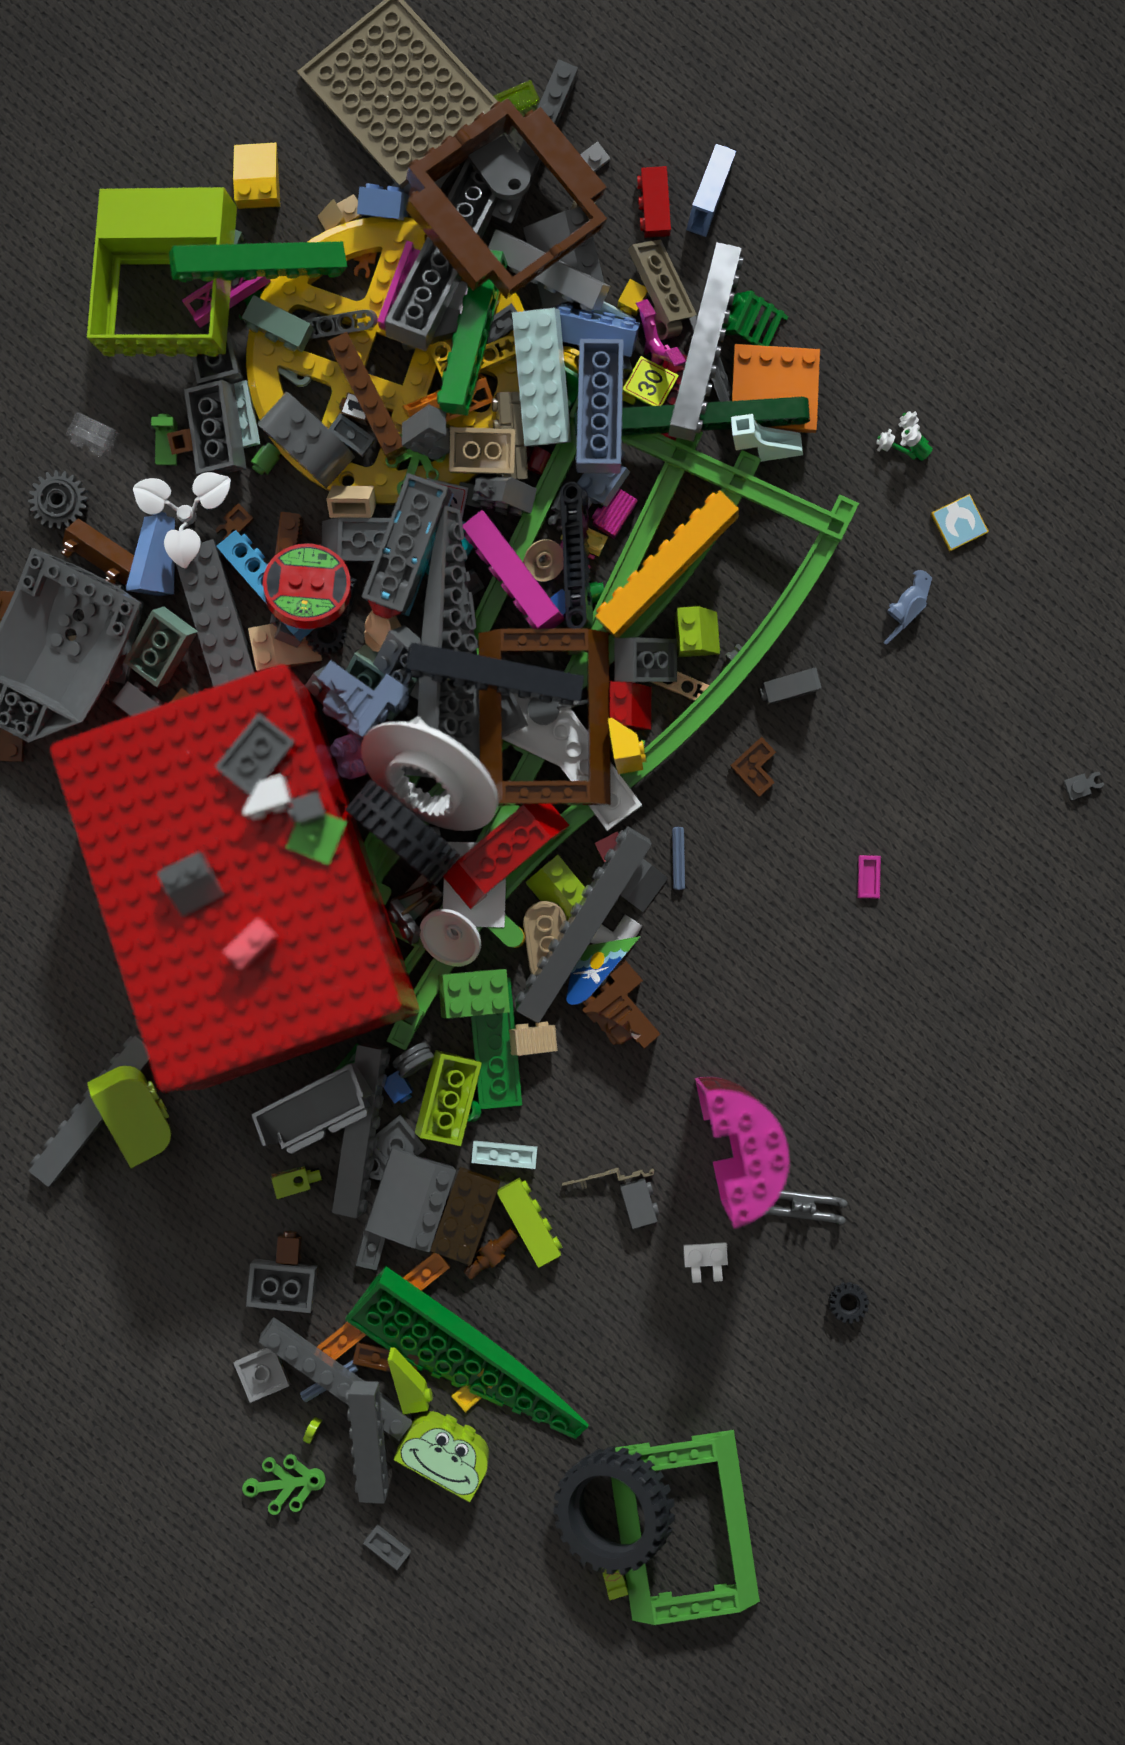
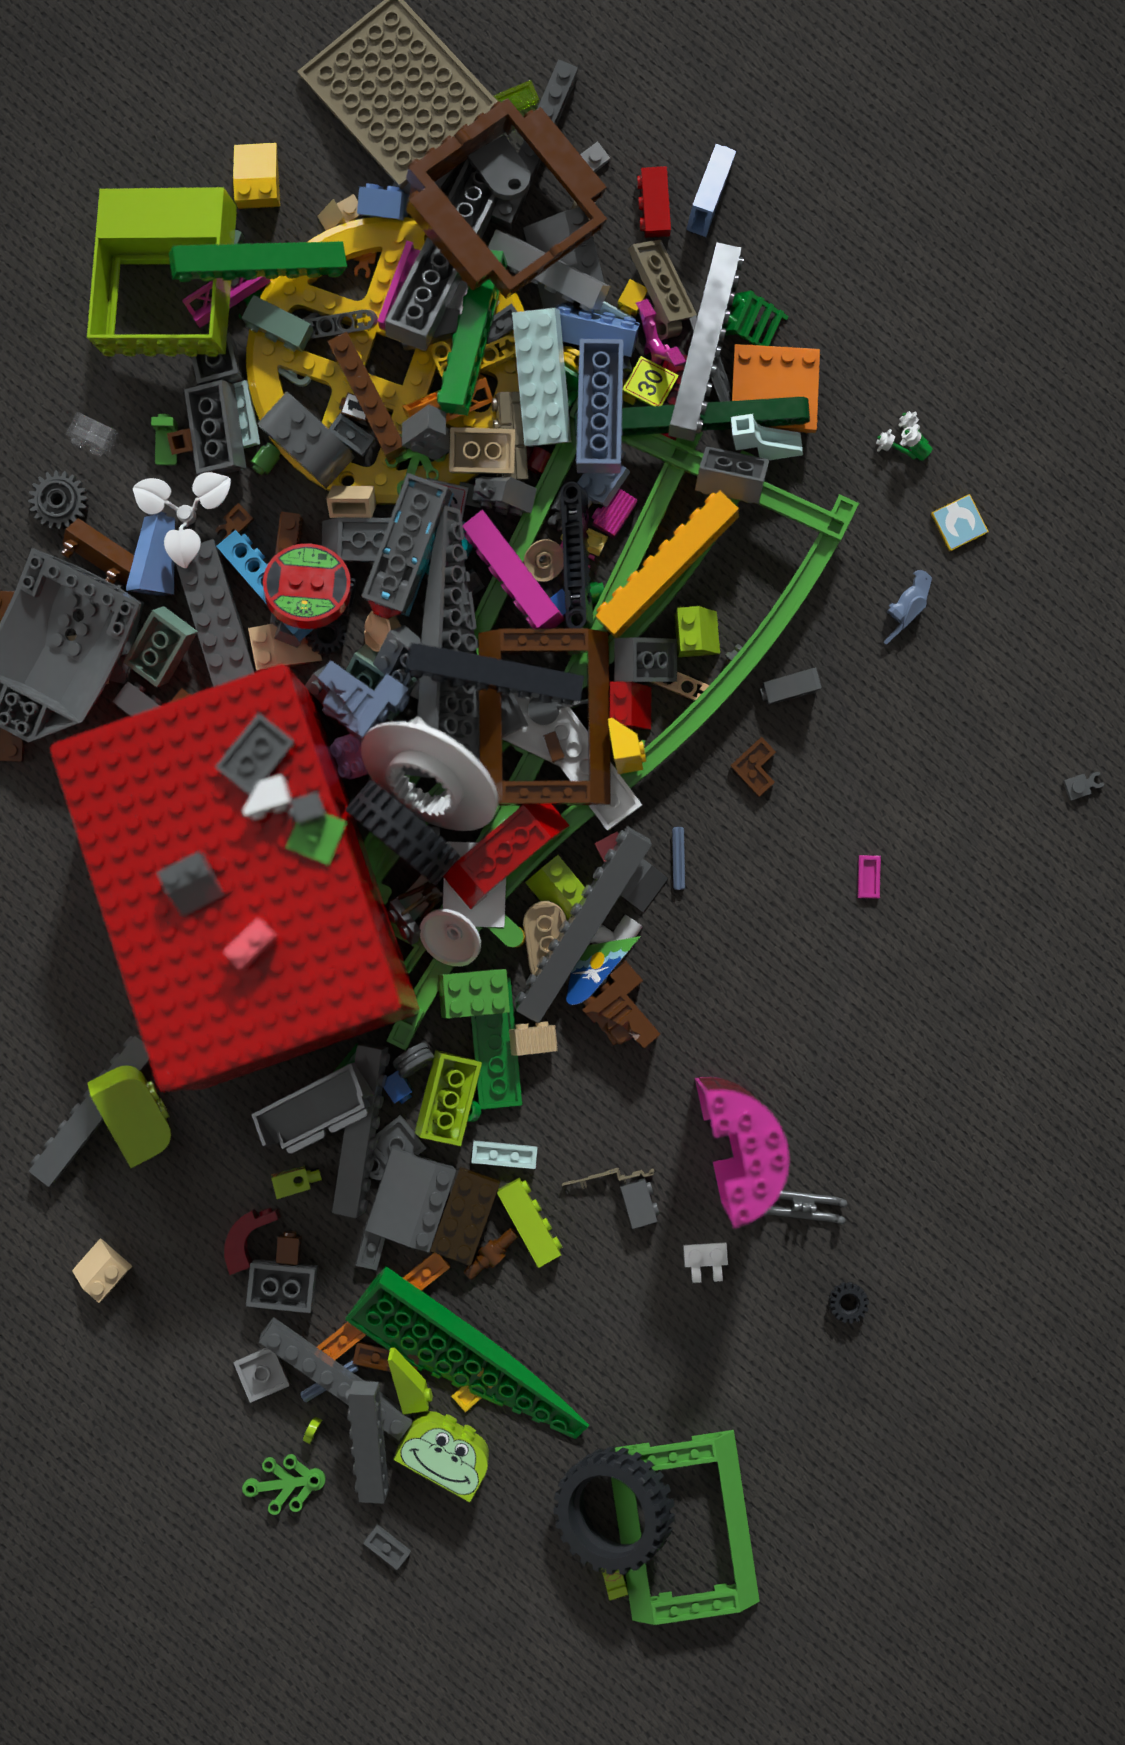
none -> tan slope [72,1238,132,1303]
none -> dark red arch [224,1207,281,1275]
none -> reddish brown piece [543,731,566,763]
none -> dark grey slope [695,446,769,504]

